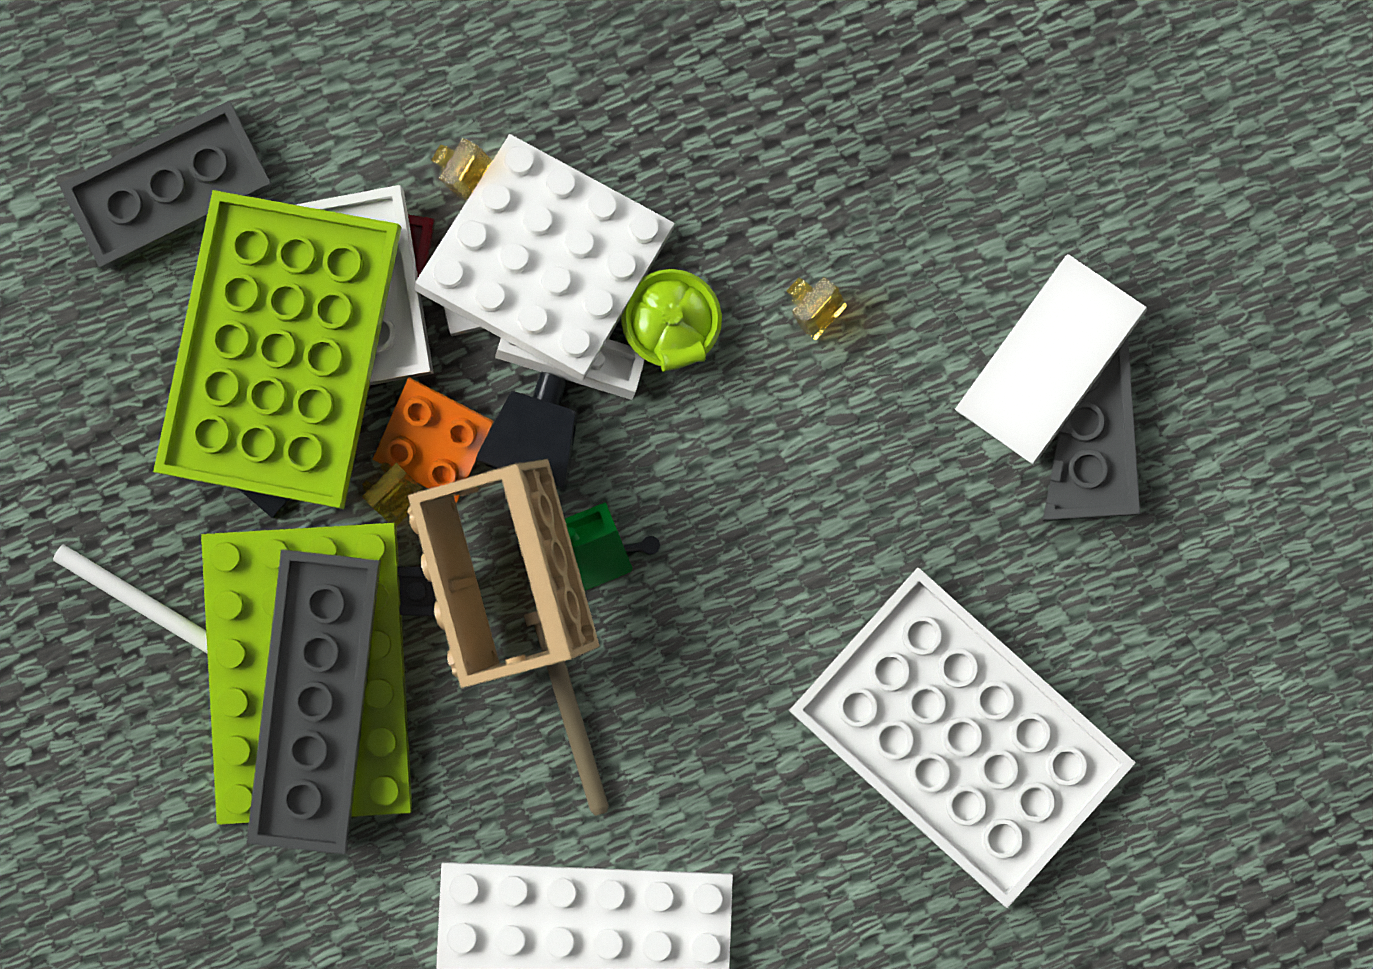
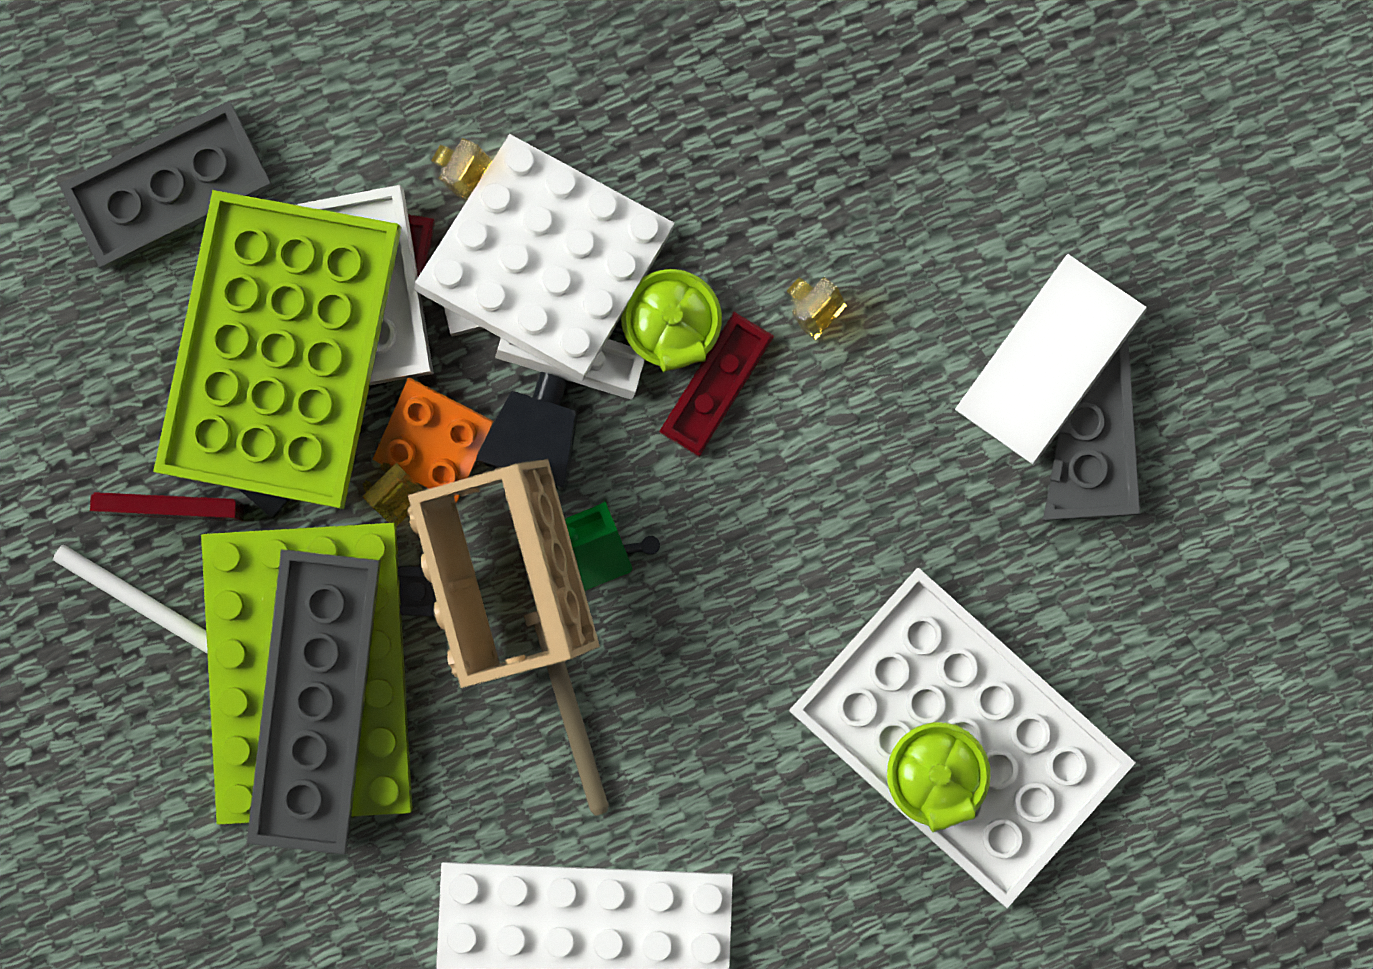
none -> dark red tile [90,492,244,522]
none -> dark red tile [659,312,774,458]
none -> lime piece [887,722,991,832]

